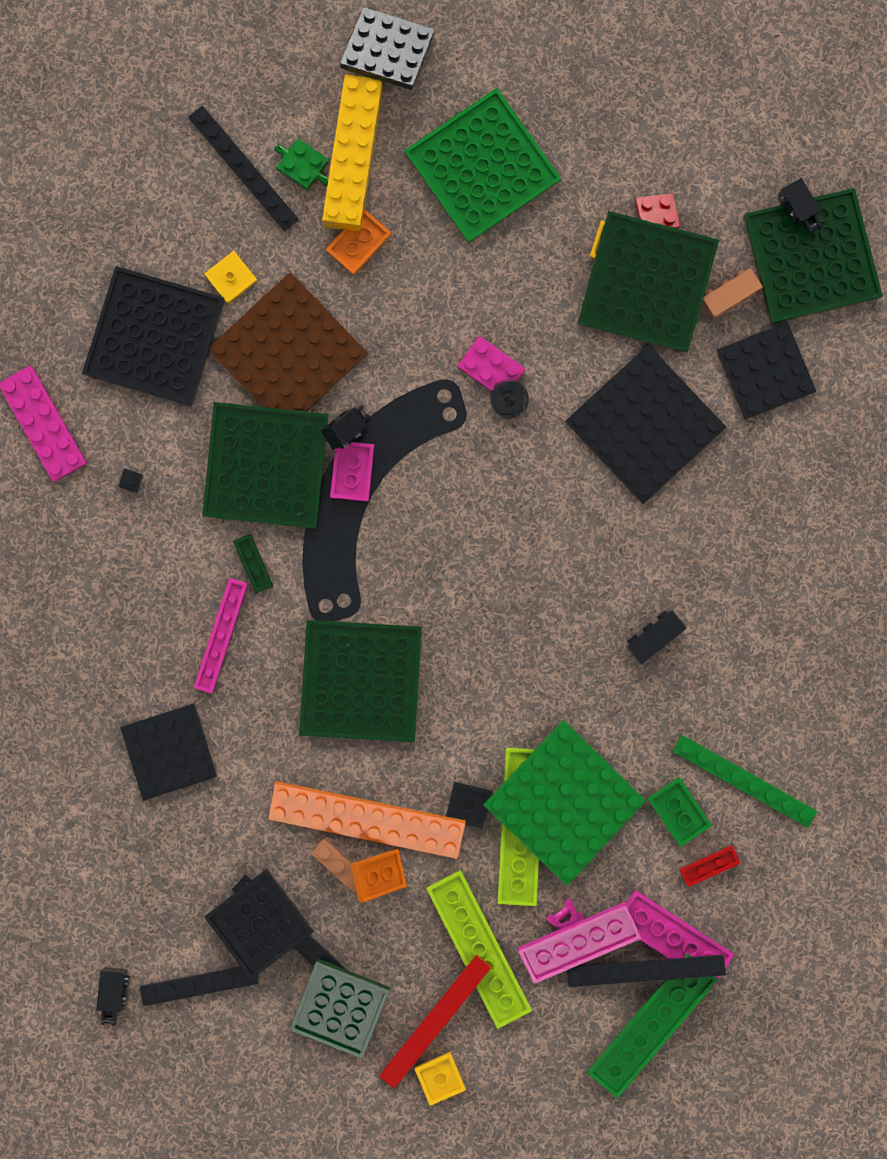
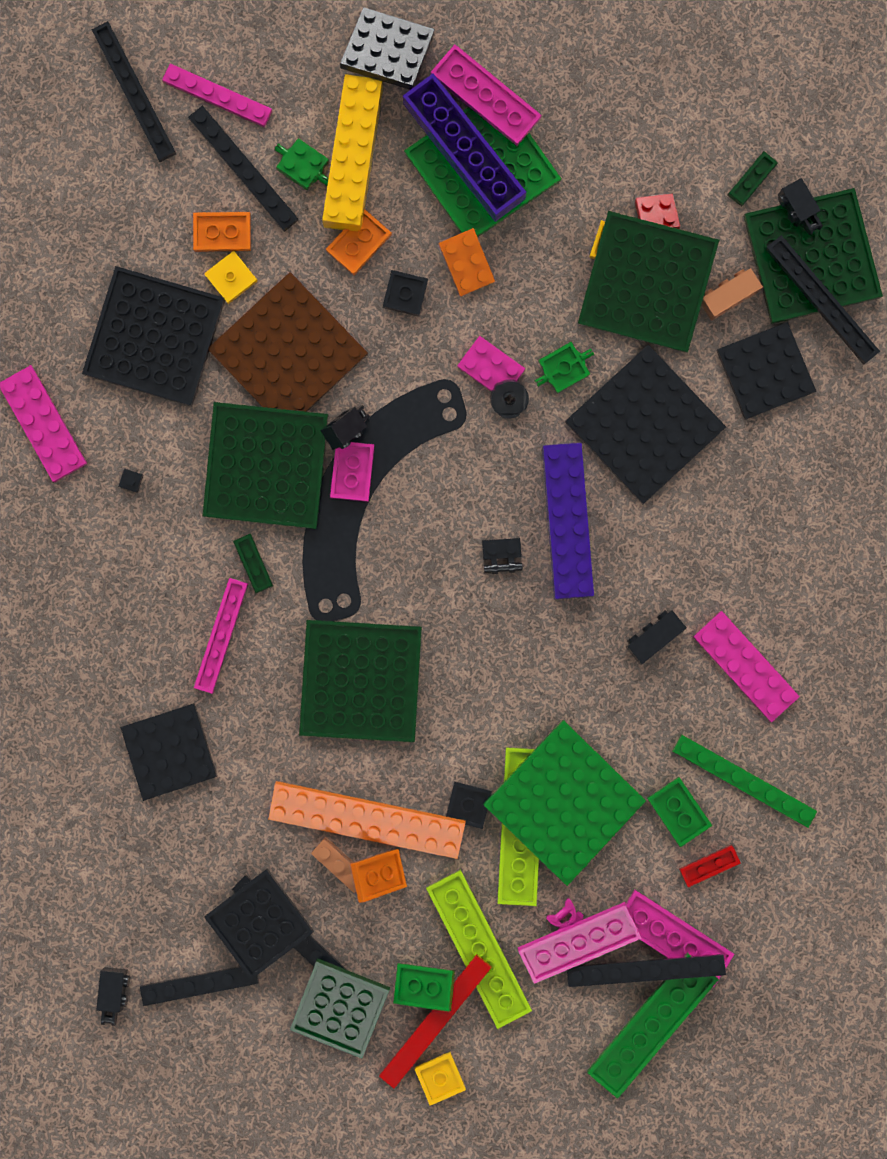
none -> black plate [91,21,176,162]
none -> dark pink plate [162,63,272,128]
none -> orange plate [193,212,251,252]
none -> black plate [383,270,428,317]
none -> green plate [393,963,455,1012]
none -> dark purple brick [403,74,526,222]
none -> dark pink plate [430,44,542,146]
none -> orange plate [438,228,495,297]
none -> black plate [482,538,523,574]
none -> green plate [534,342,594,394]
none -> dark purple brick [542,443,594,600]
none -> dark pink plate [692,611,800,722]
none -> dark green tile [728,151,778,207]
none -> black plate [765,235,880,365]

